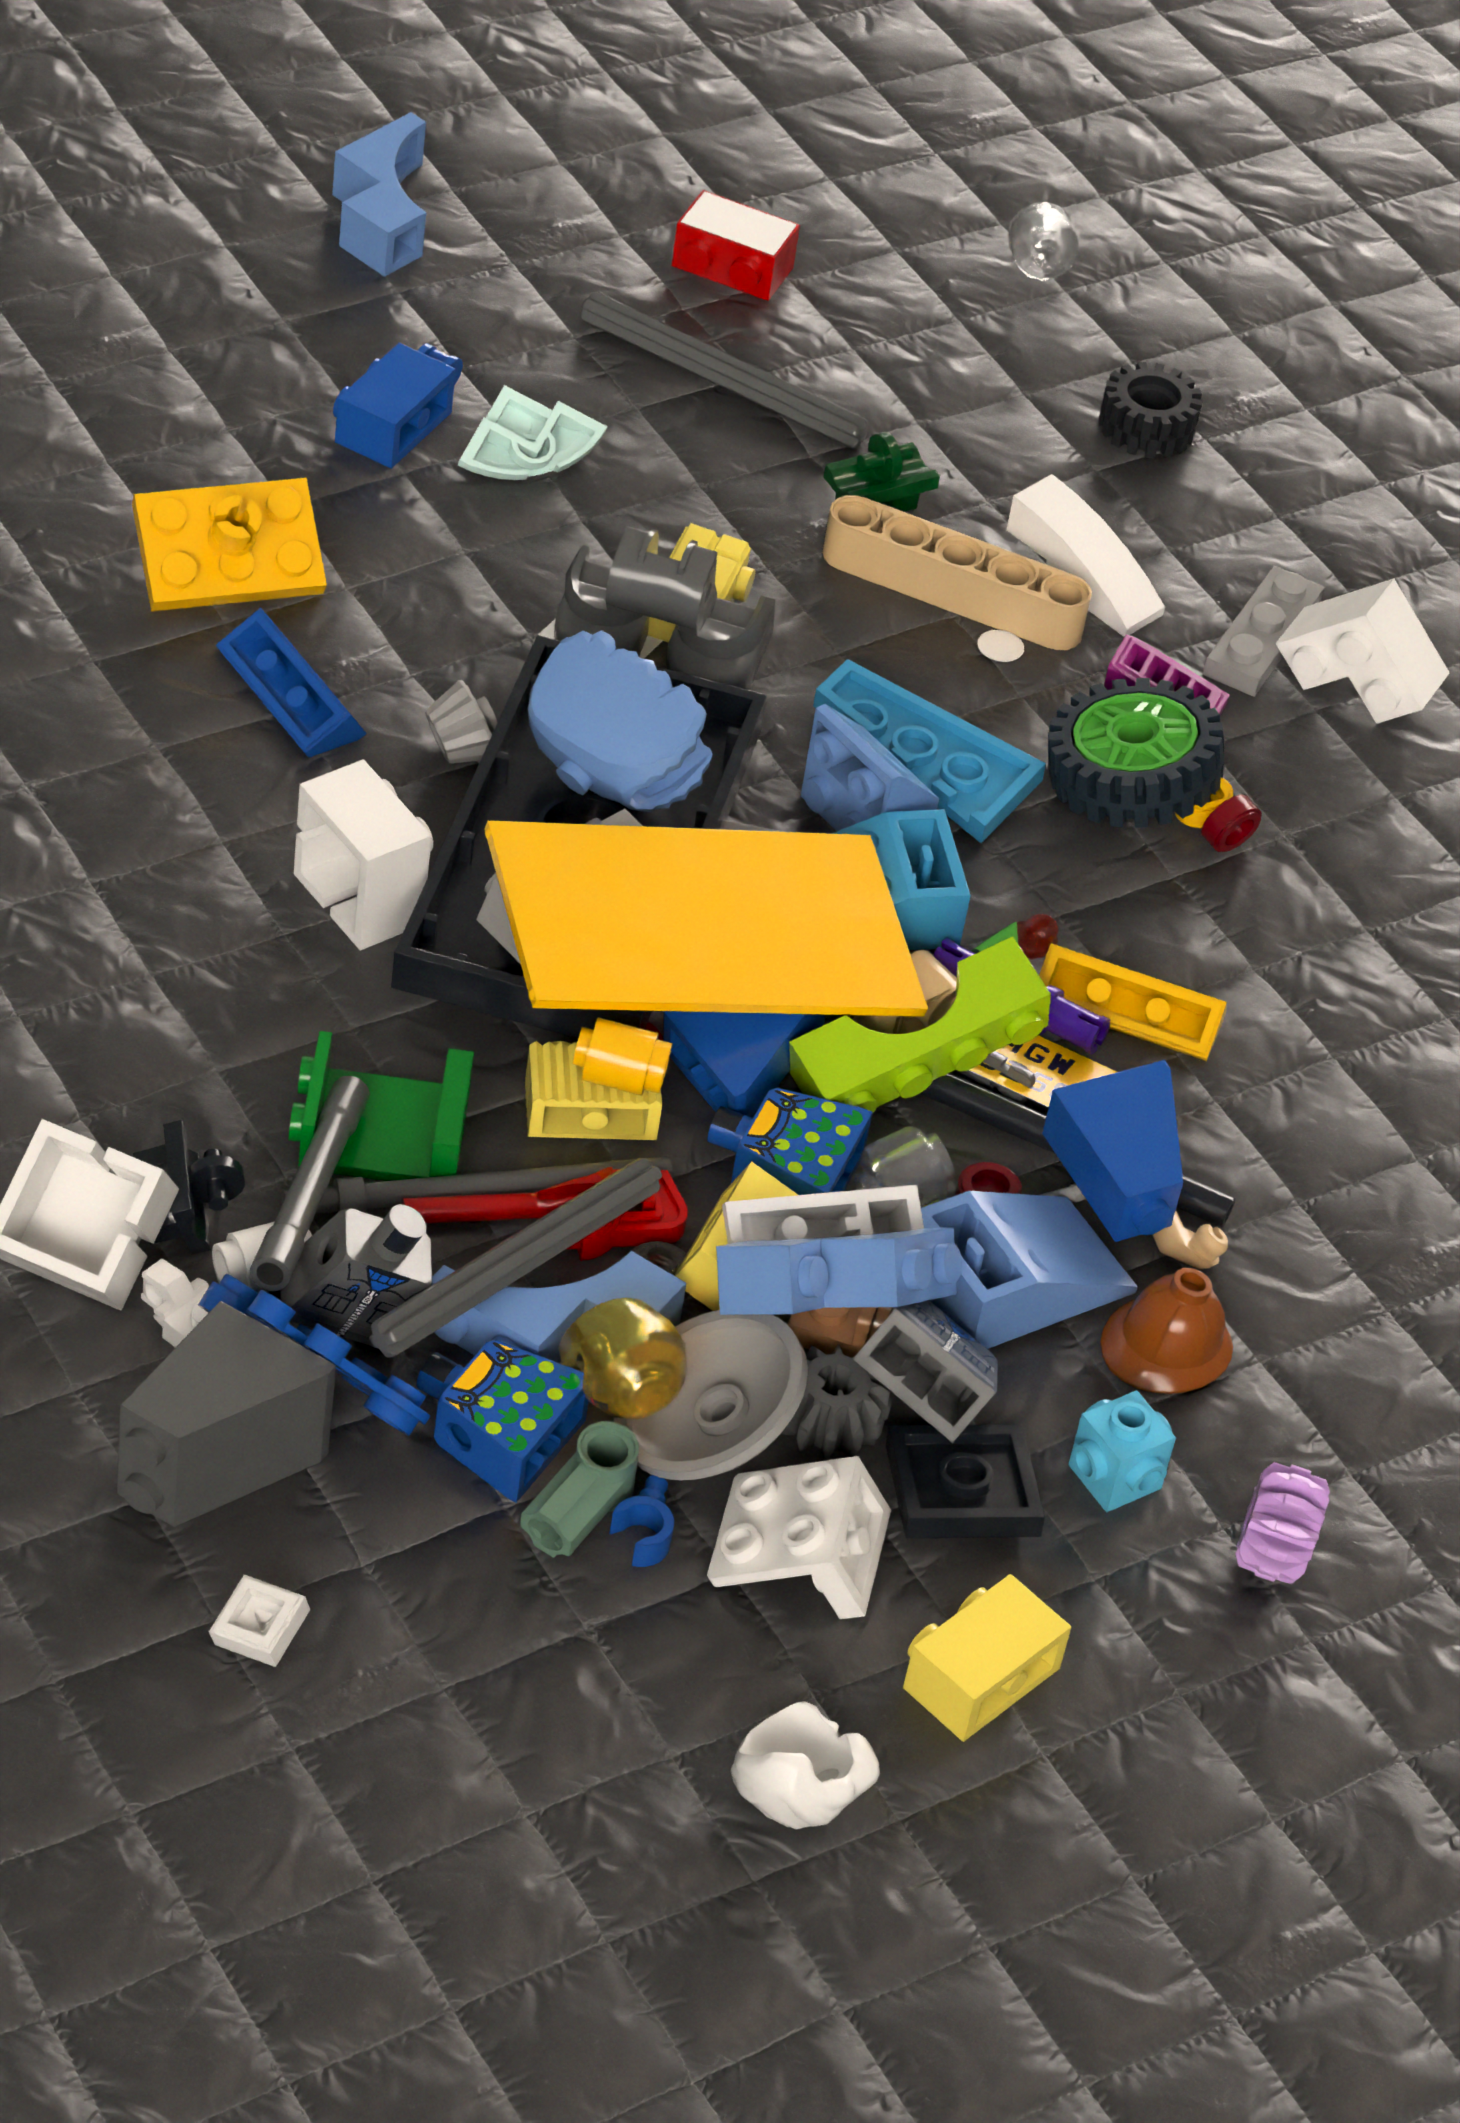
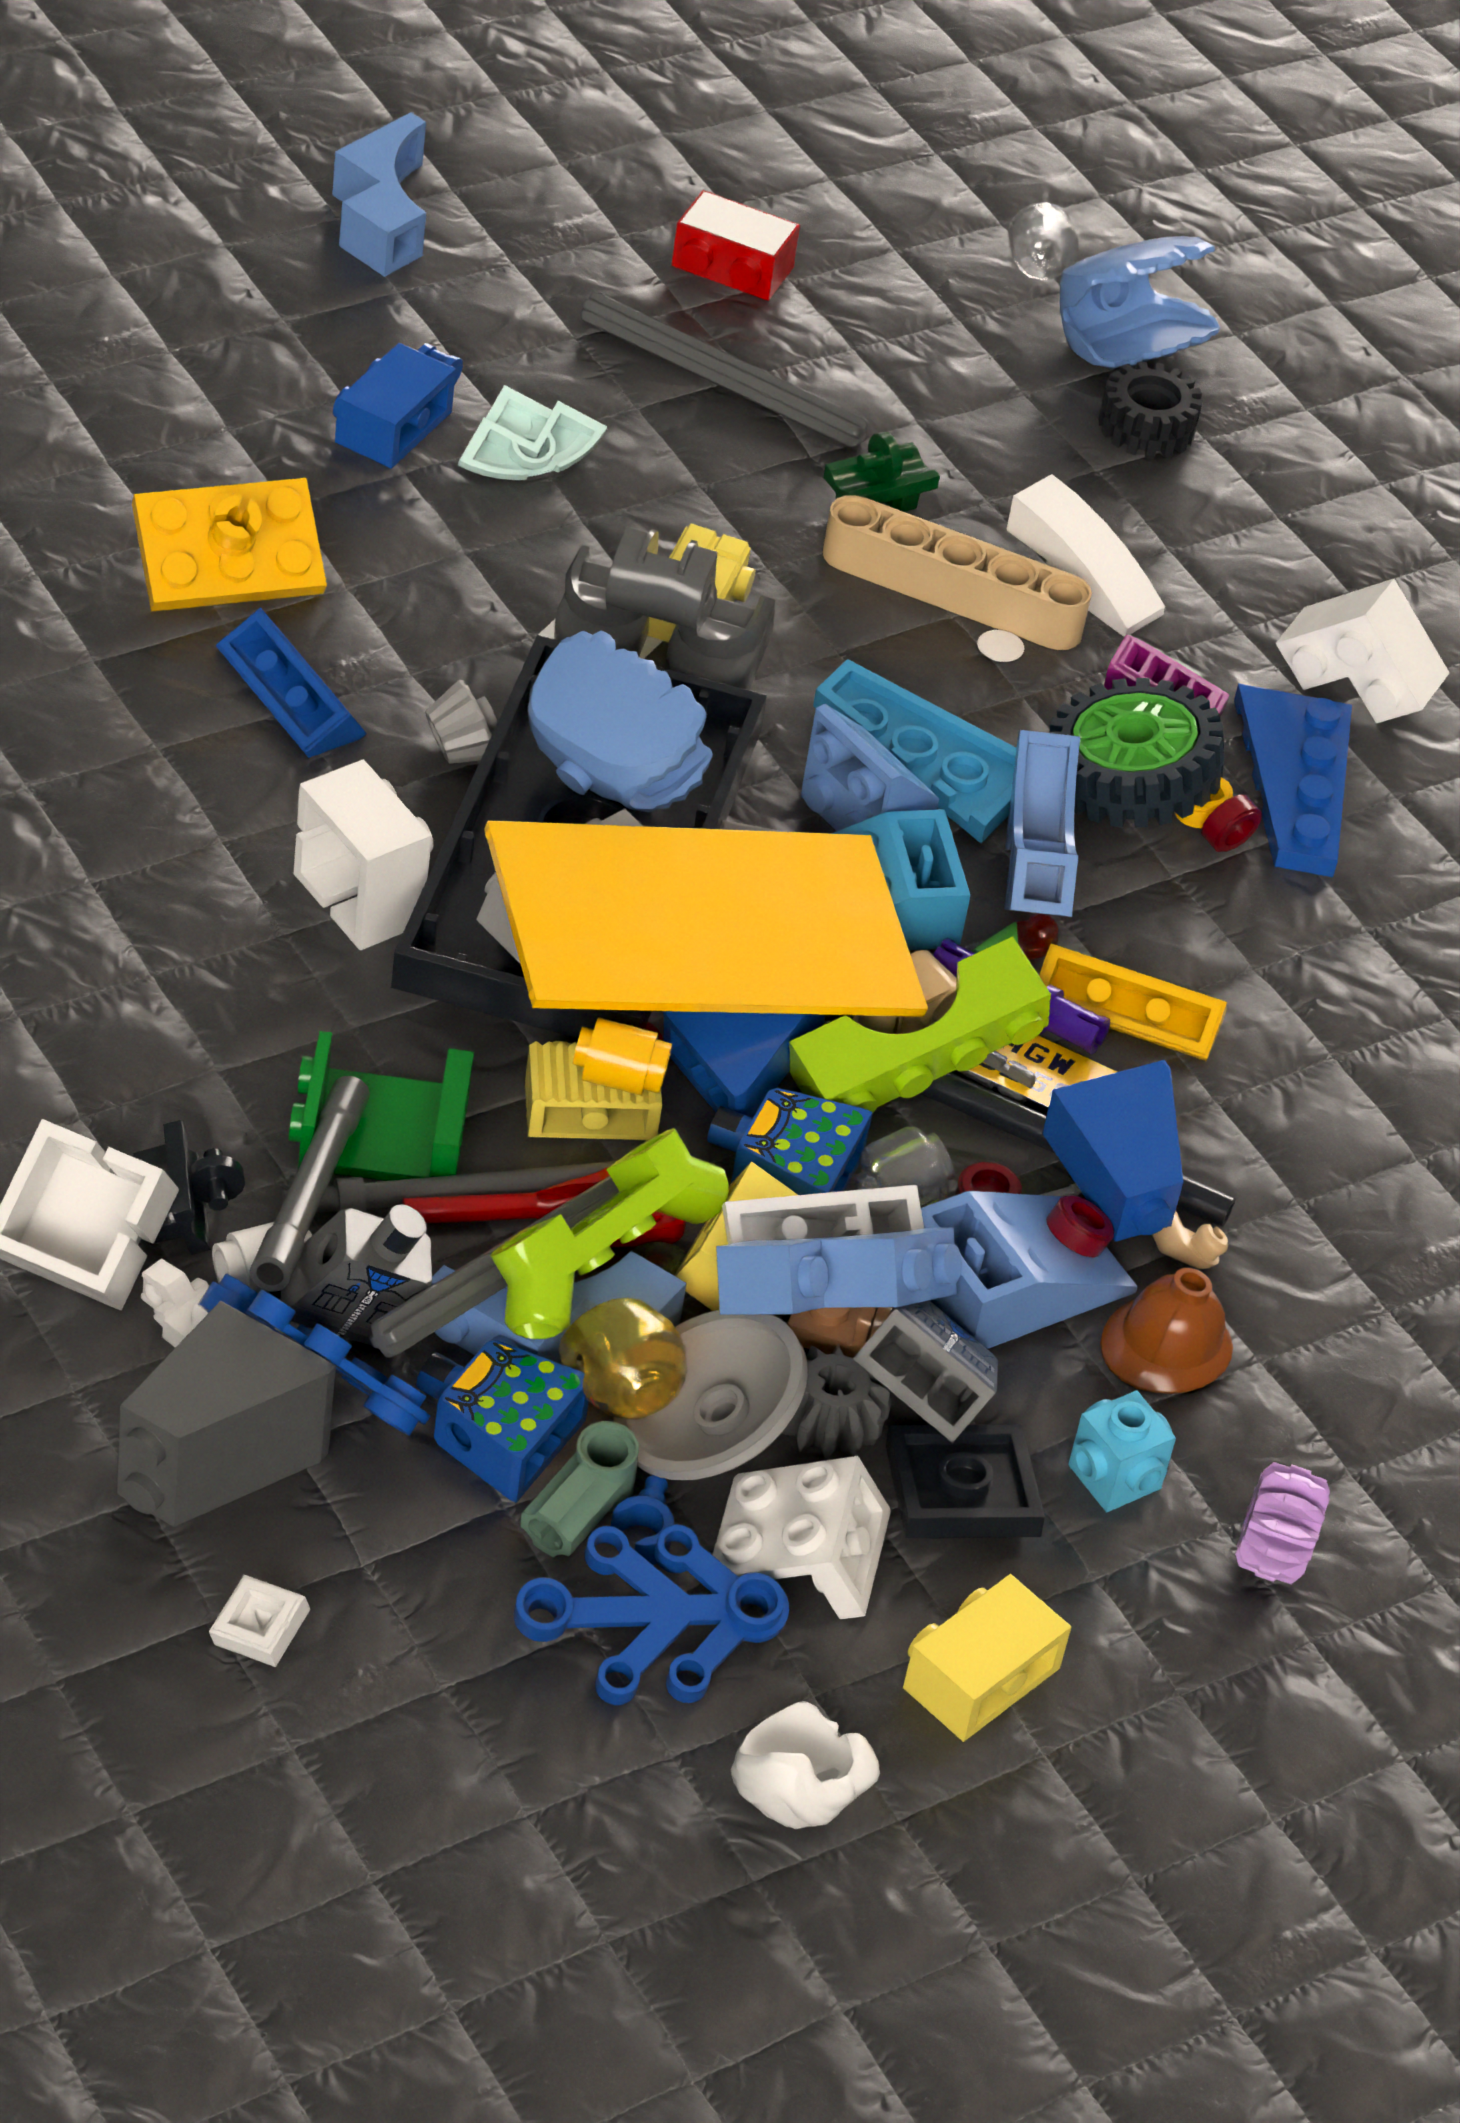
light grey plate [1203,566,1325,697] -> none
none -> lime plate [490,1128,729,1339]
none -> blue plant [513,1524,789,1705]
none -> medium blue arch [1004,730,1080,917]
none -> dark red tile [1046,1196,1114,1257]
none -> medium blue animal [1060,236,1220,369]
none -> blue wing [1234,683,1352,878]

